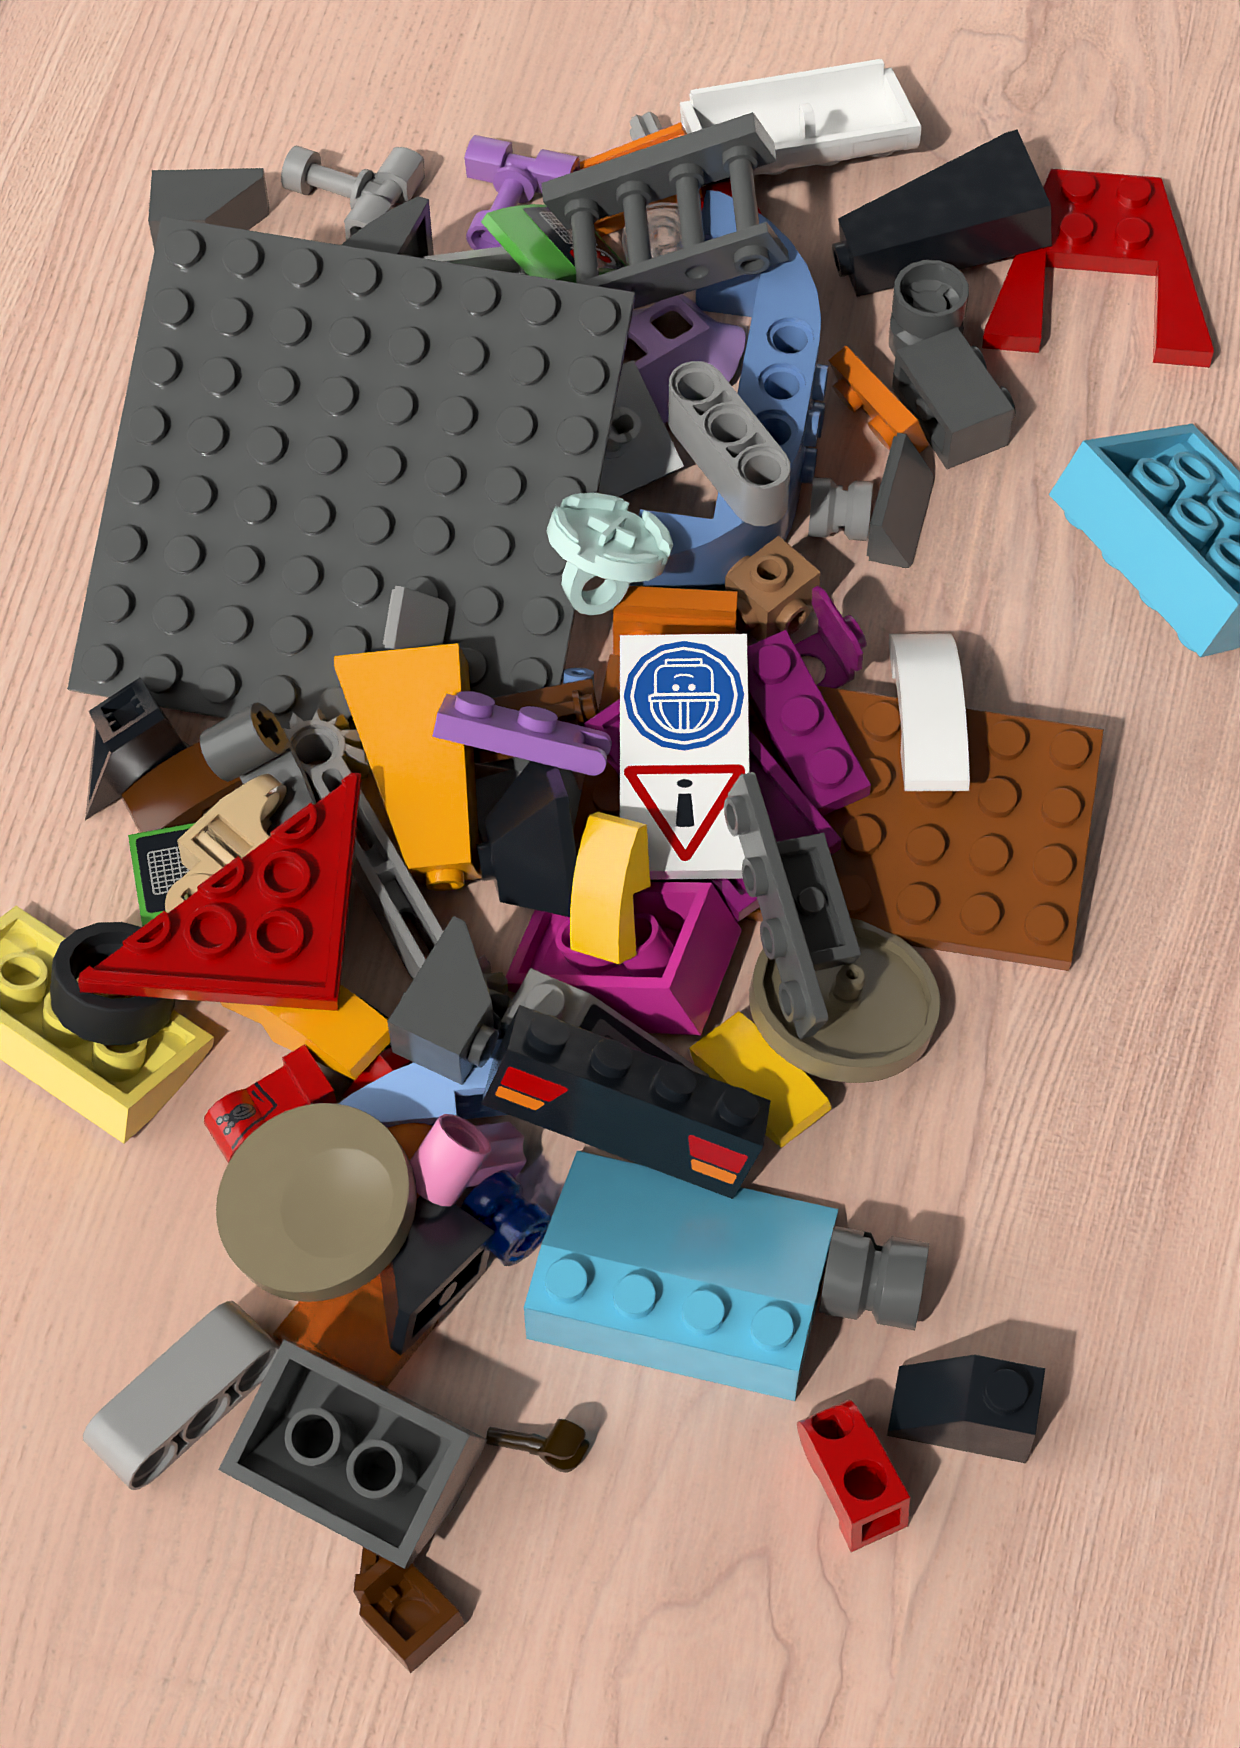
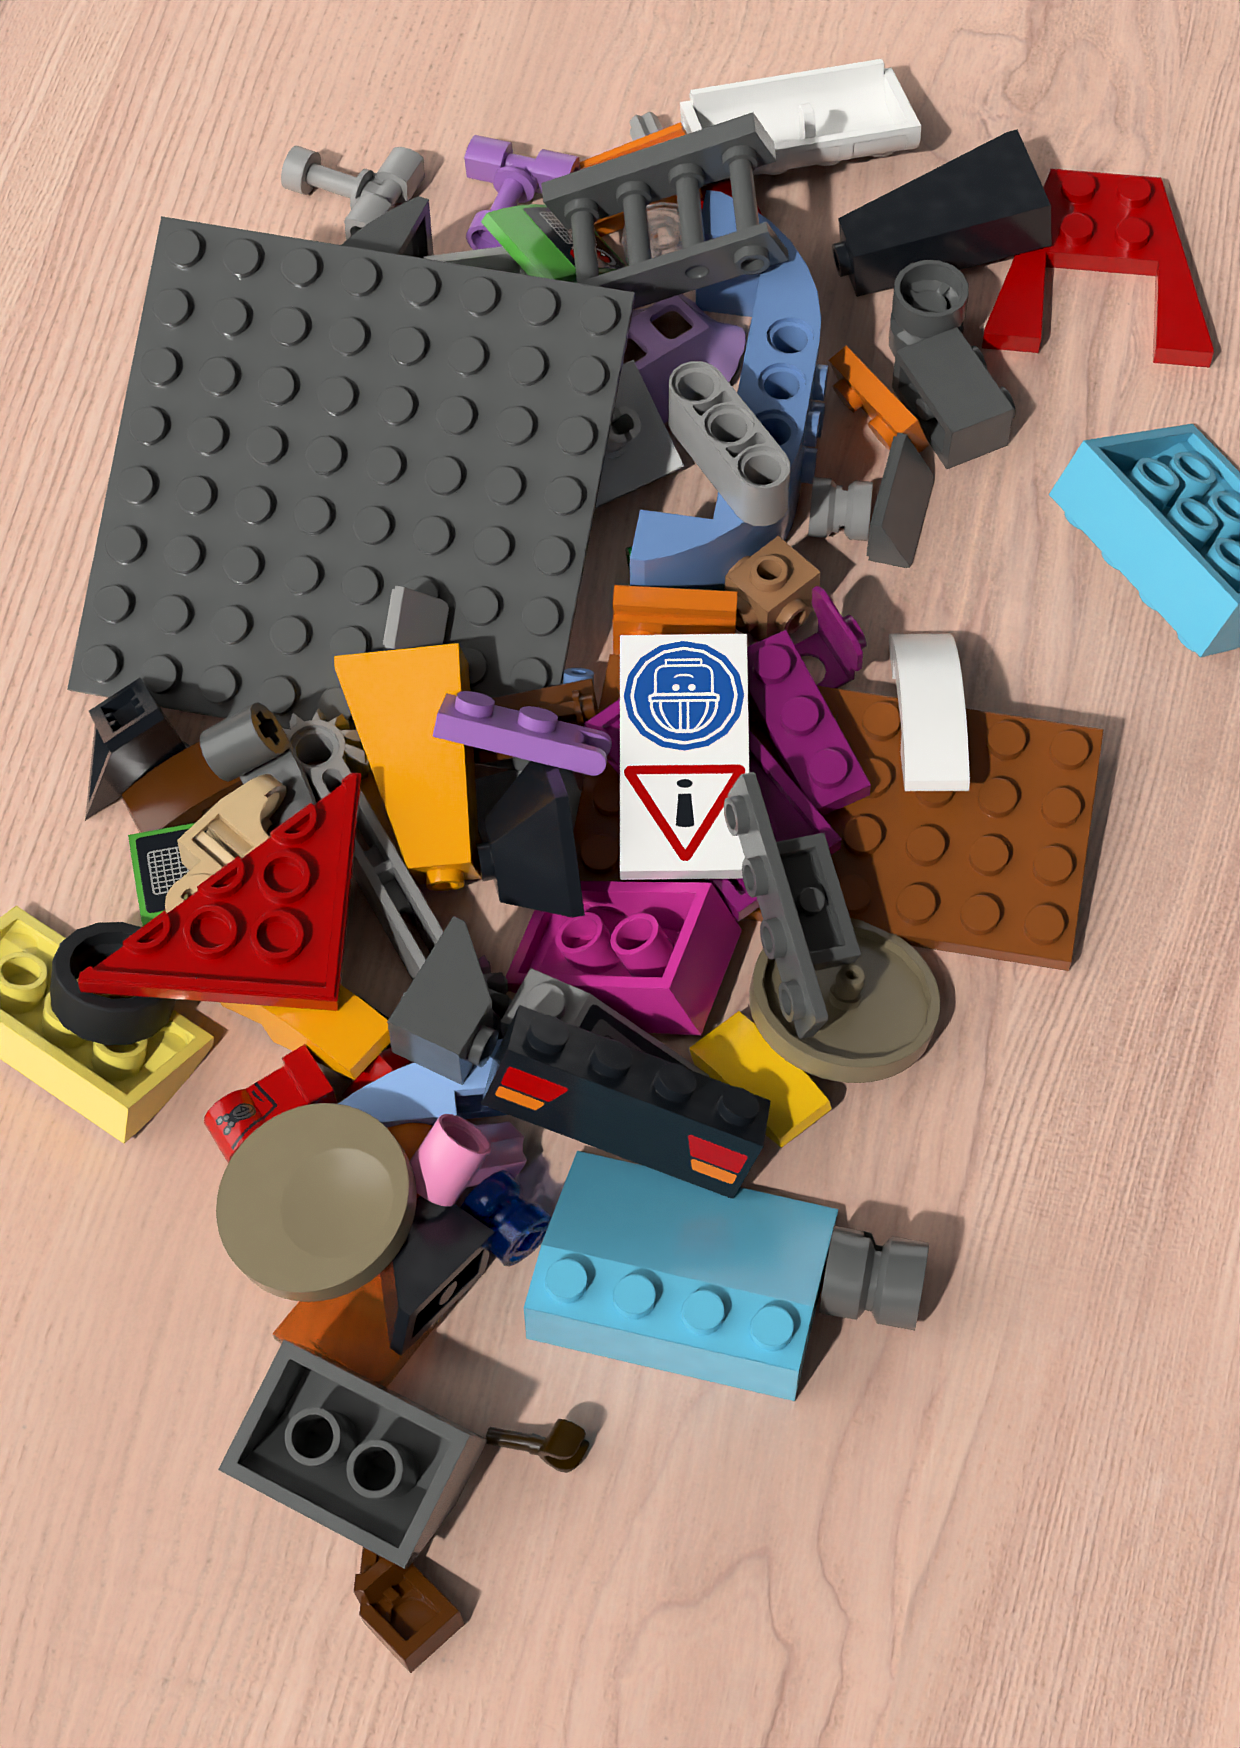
light grey beam [83,1301,280,1490] -> none
dark grey slope [148,168,269,250] -> none
light aqua tile [546,492,673,616] -> none
yellow slope [570,812,650,964] -> none
red leg [797,1399,910,1552] -> none
black slope [887,1355,1045,1463] -> none

